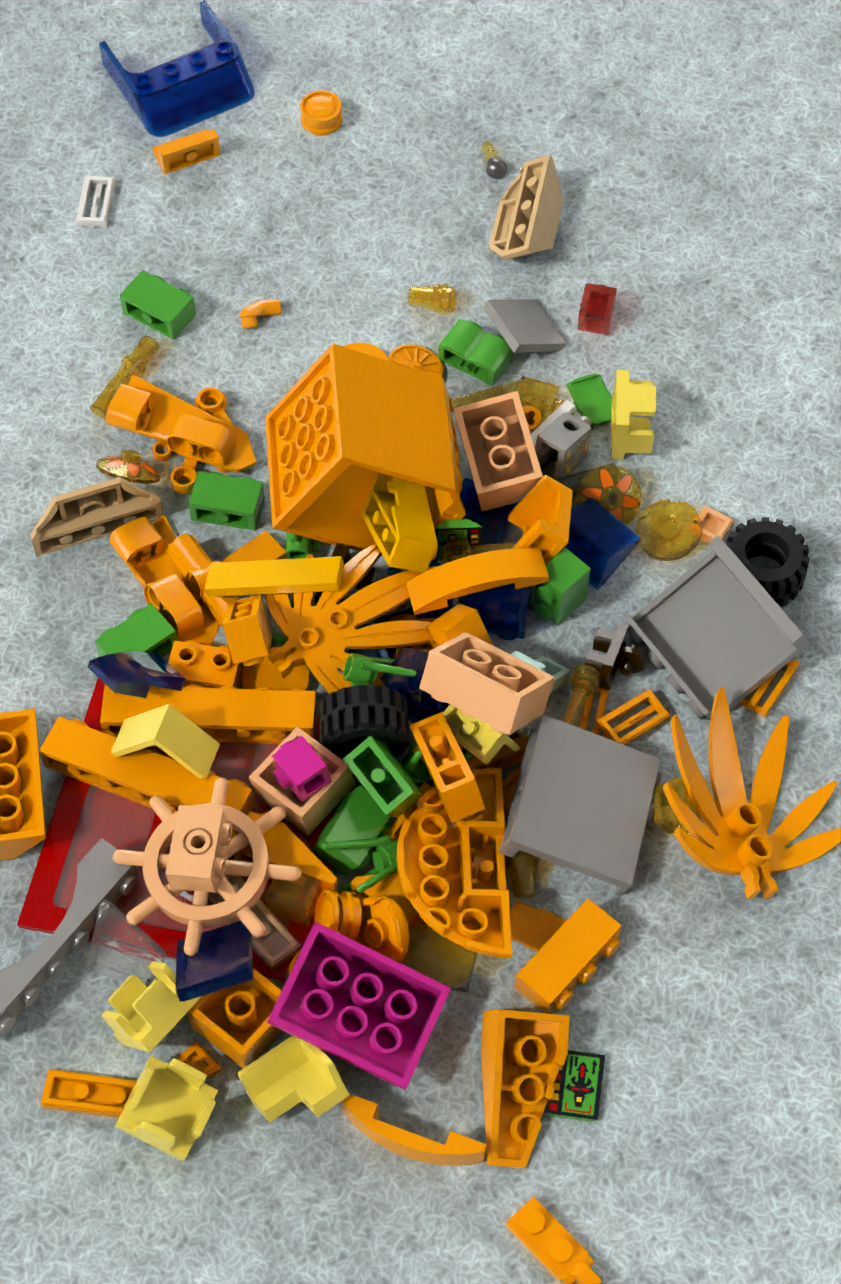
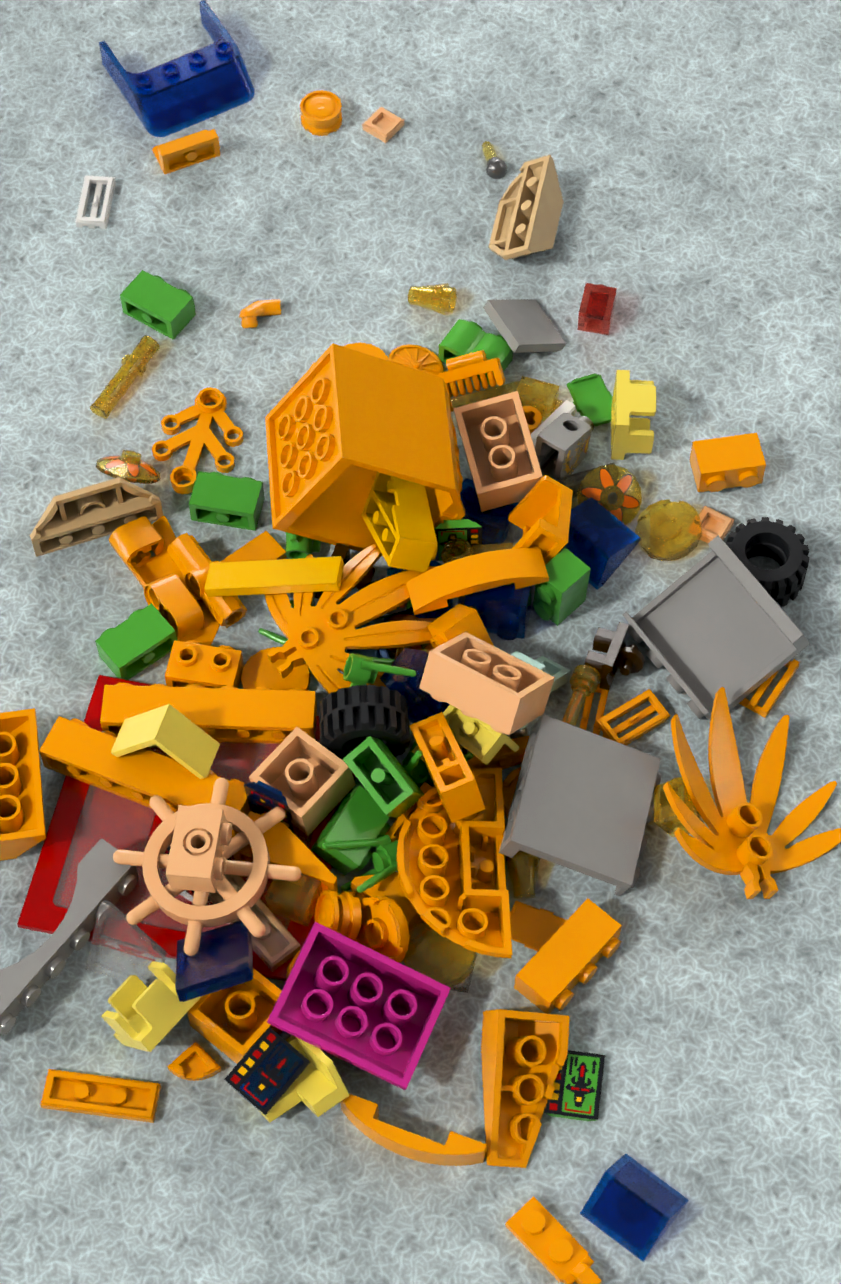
clear blue slope [87,651,186,698] -> none
light orange panel [106,375,257,473] -> none
light yellow panel [114,1056,218,1161] -> none
light orange brick [222,594,273,666] -> none
dark pink brick [272,735,332,802] -> none
none -> piece [224,1027,310,1115]
none -> piece [244,780,294,833]
none -> light nougat tile [362,107,404,143]
none -> light orange piece [437,350,505,398]
none -> clear blue slope [580,1153,689,1262]
none -> light orange brick [689,433,766,492]

